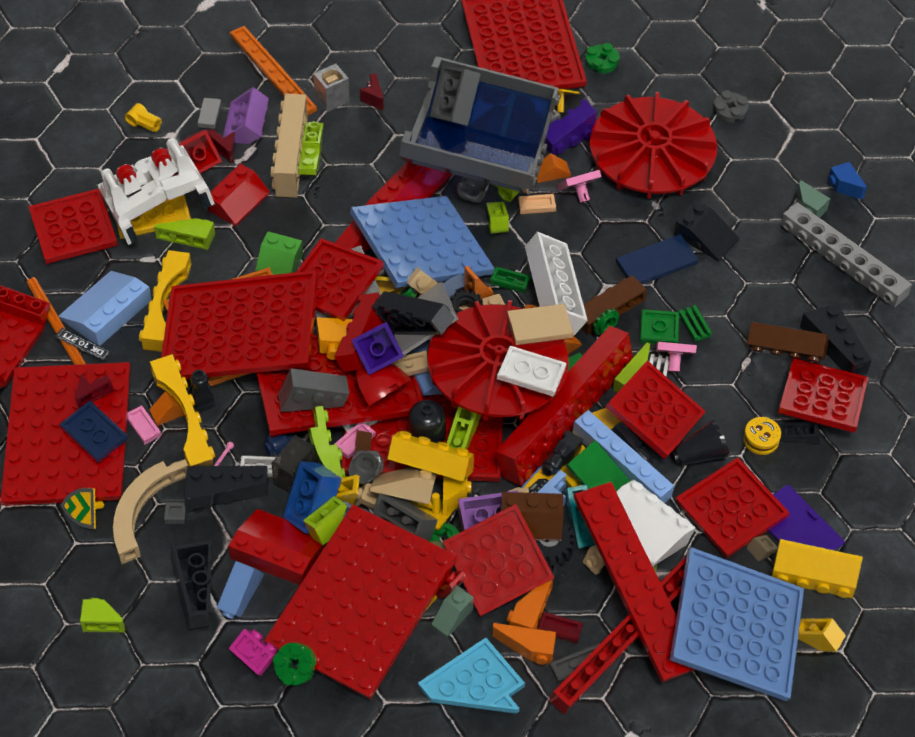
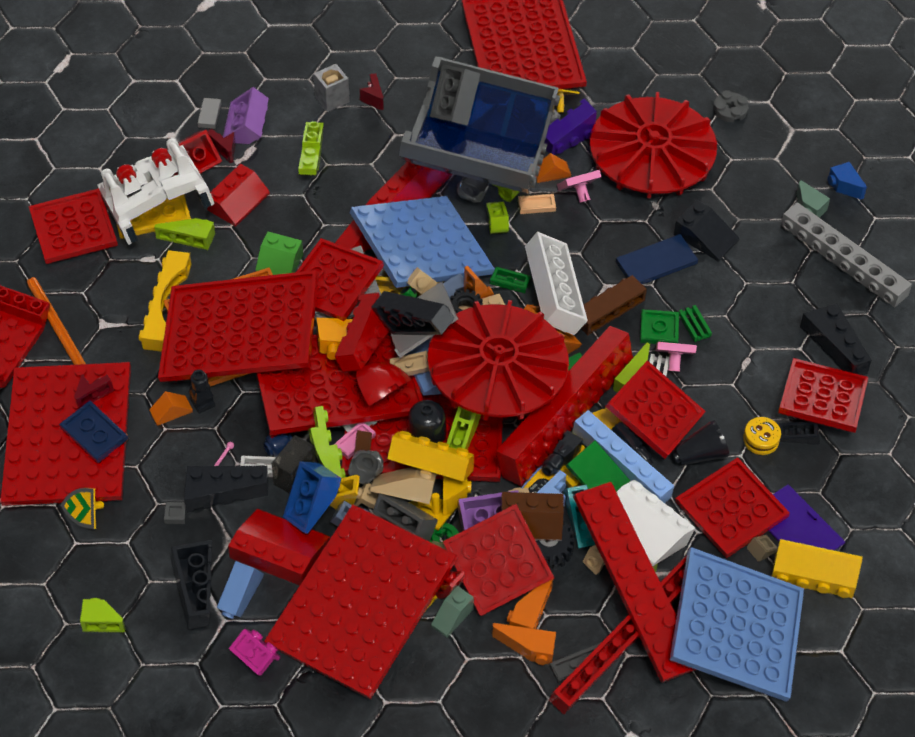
black sticker [55,328,111,360] -> none
light blue slope [58,271,152,346] -> none
tan arch [113,459,188,564] -> none
yellow piece [125,103,162,132] -> none
bright pink tile [128,405,162,445] -> none
yellow arch [150,354,215,466] -> none
orange tile [230,26,317,115] -> none
tan brick [271,94,308,198] -> none
green plate [273,642,316,685] -> none
dark grey wedge [278,368,349,412] -> none
lime slope [303,496,347,545] -> none
dark purple slope [352,322,404,375] -> none
medium azure wing [418,638,525,714] -> none
white tile [497,346,567,397] -> none
tan tile [507,304,574,345] -> none
dark red tile [538,612,583,644] -> none
green plate [585,43,620,74] -> none
green gear [593,308,619,335] -> none
reddish brown brick [747,322,829,362] -> none
yellow slope [798,619,846,652] -> none

